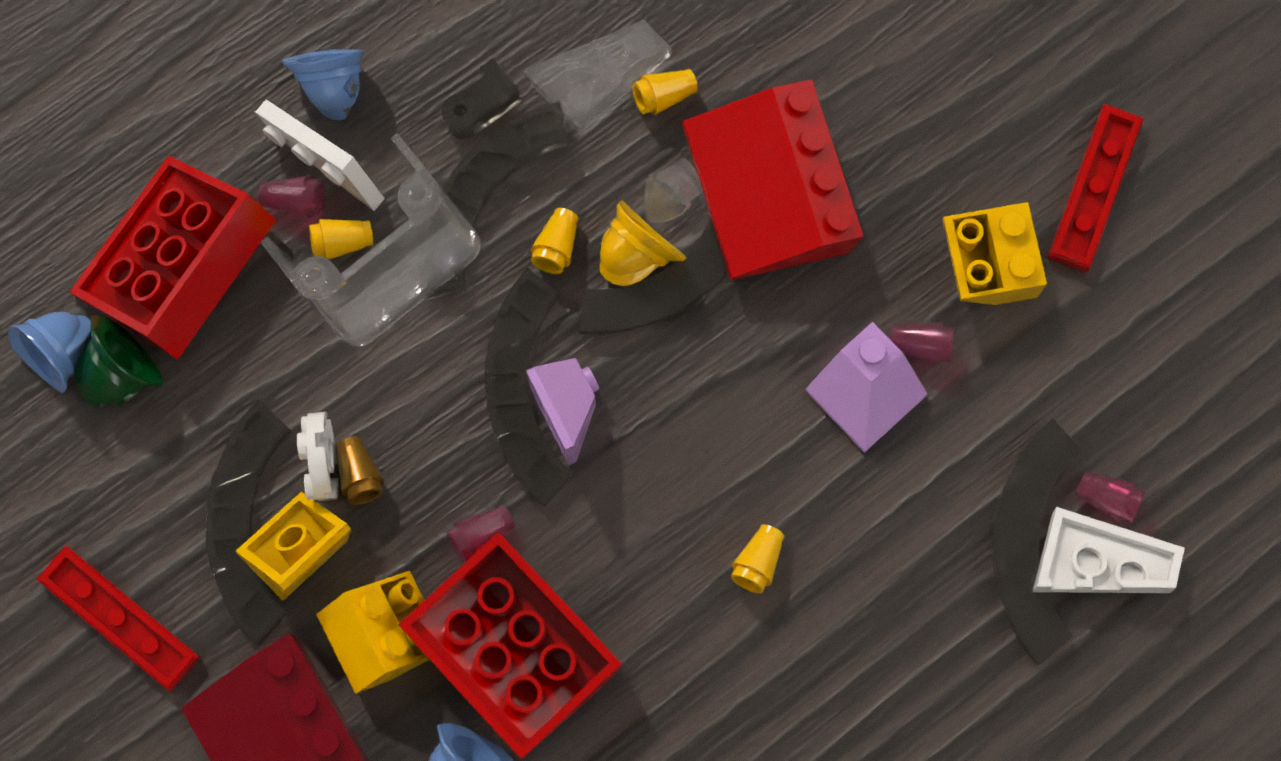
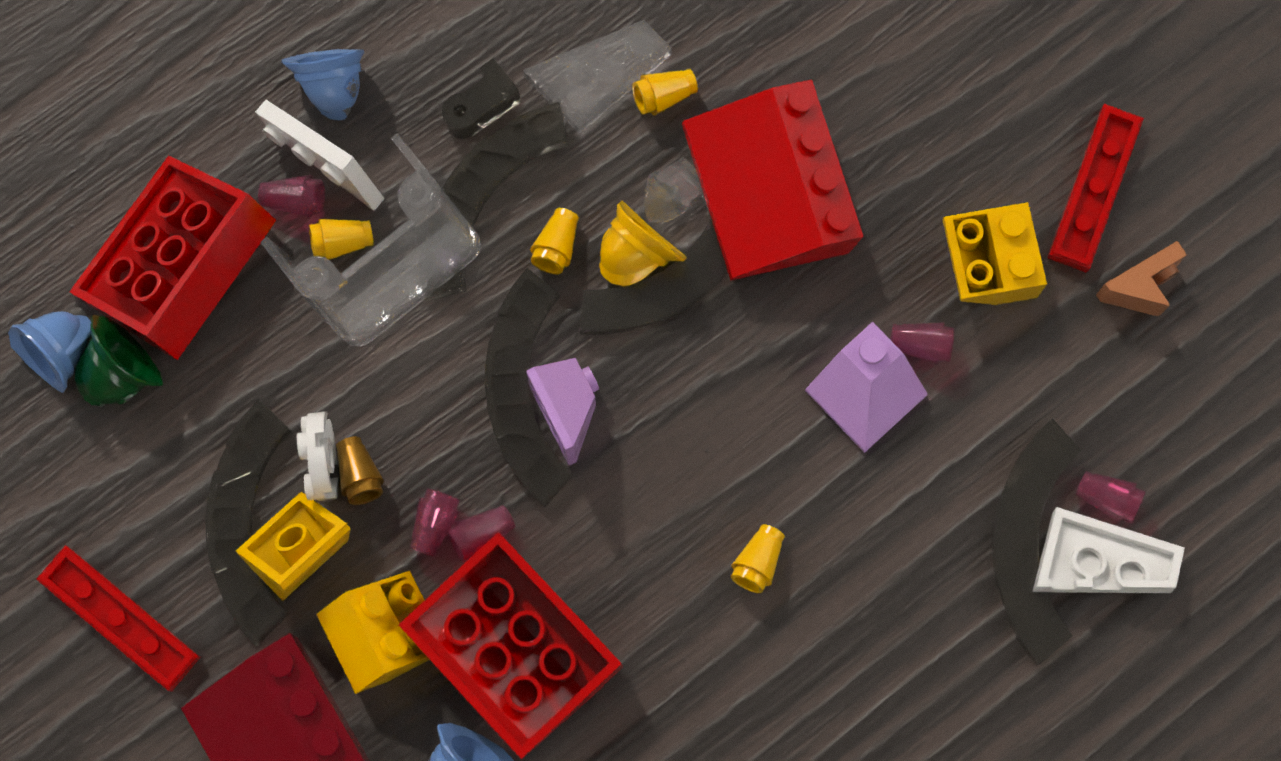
none -> clear pink cone [410,488,460,556]
none -> nougat slope [1096,241,1187,316]

